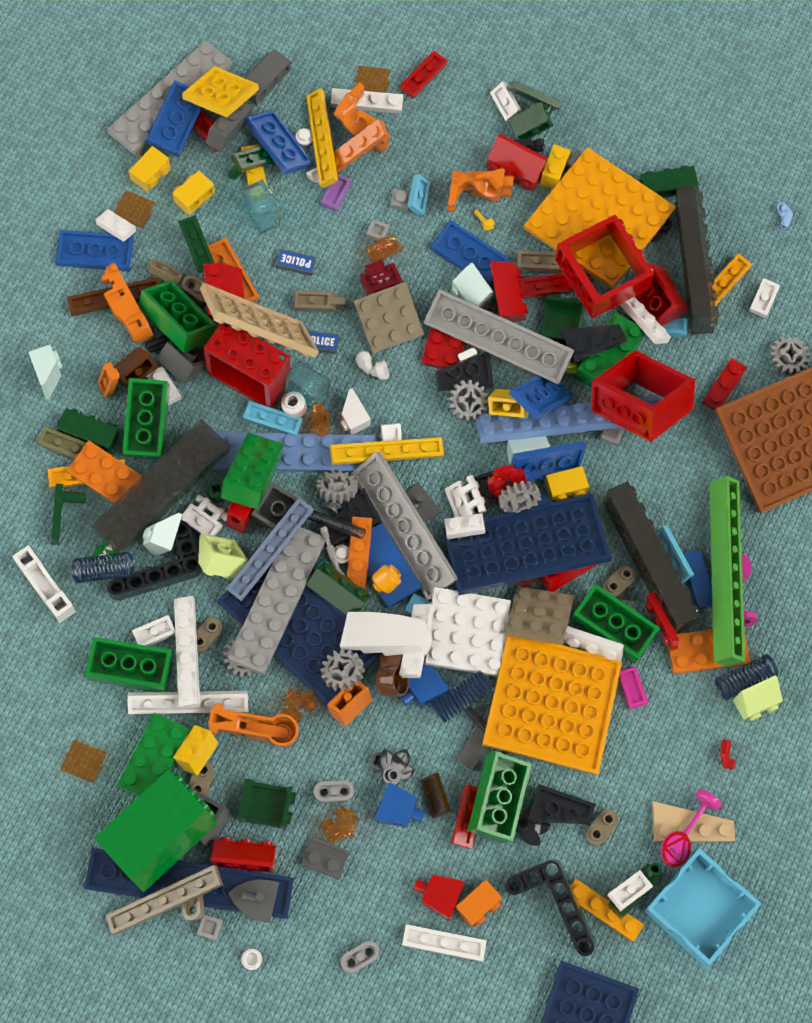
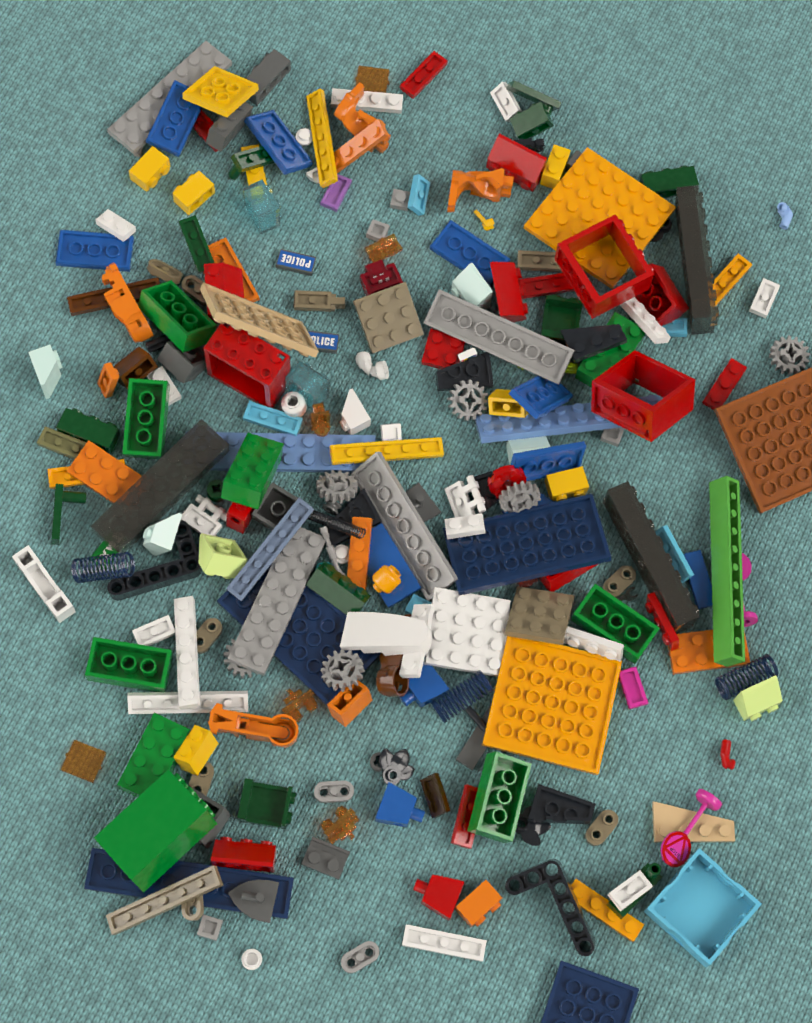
clear orange piece [114,191,155,228] -> none

